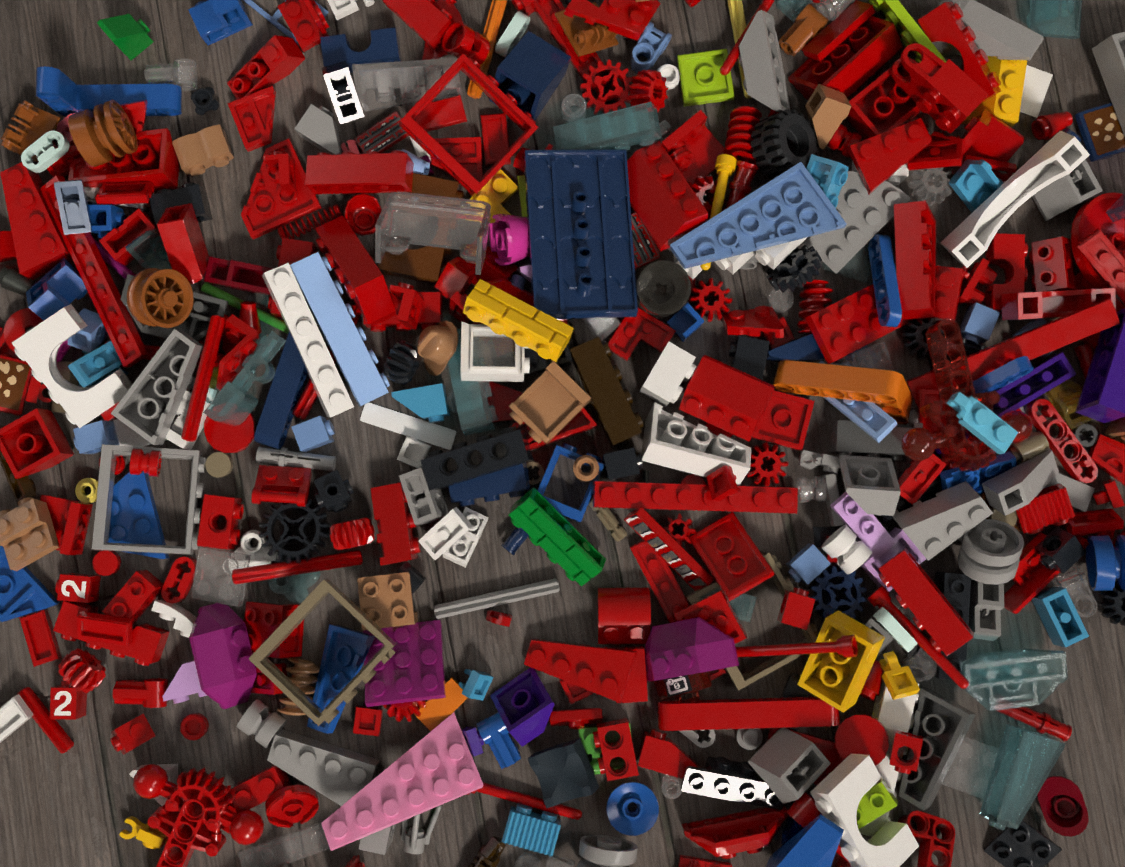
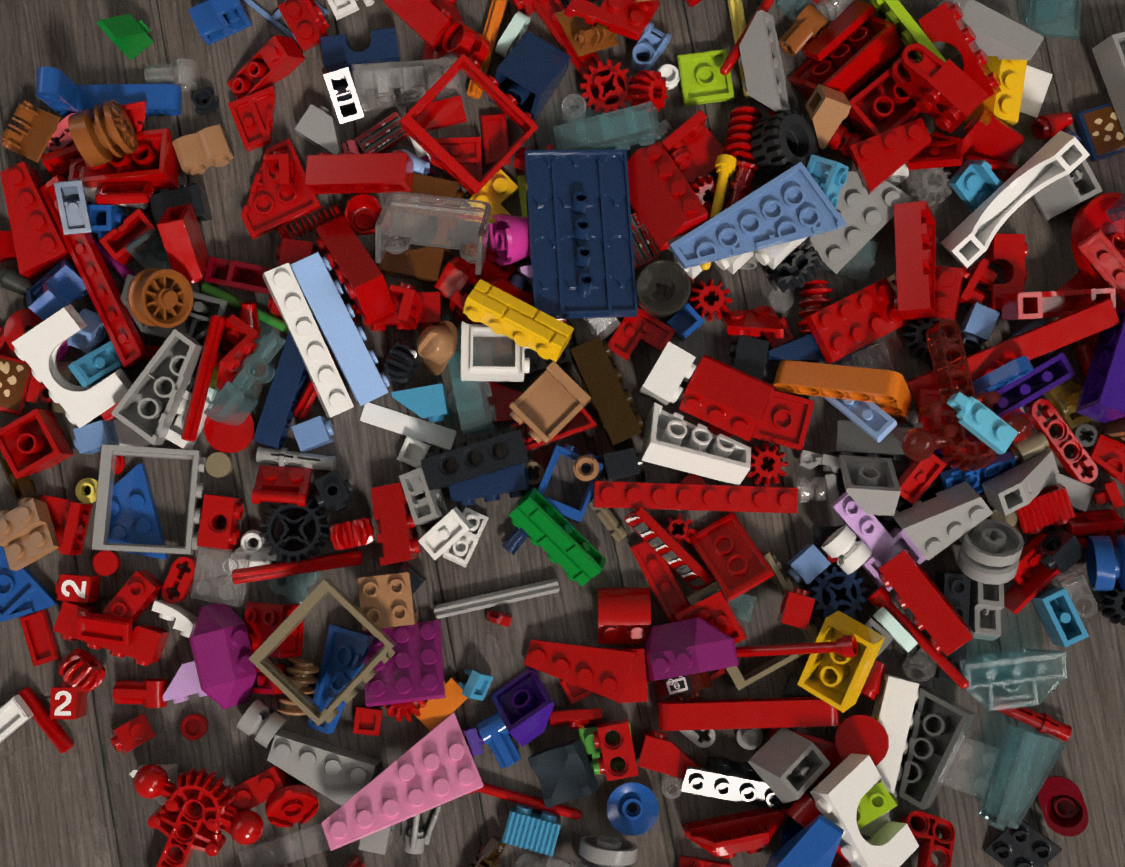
light aqua beam [21,130,69,173] -> none
yellow plate [119,816,168,849] -> none
red wheel [130,448,162,477] -> none
red tile [706,465,740,501] -> none
blue beam [868,234,902,327] -> none
yellow plate [879,651,920,700] -> none
red brick [889,730,923,774] -> none
red brick [1029,236,1076,292] -> none

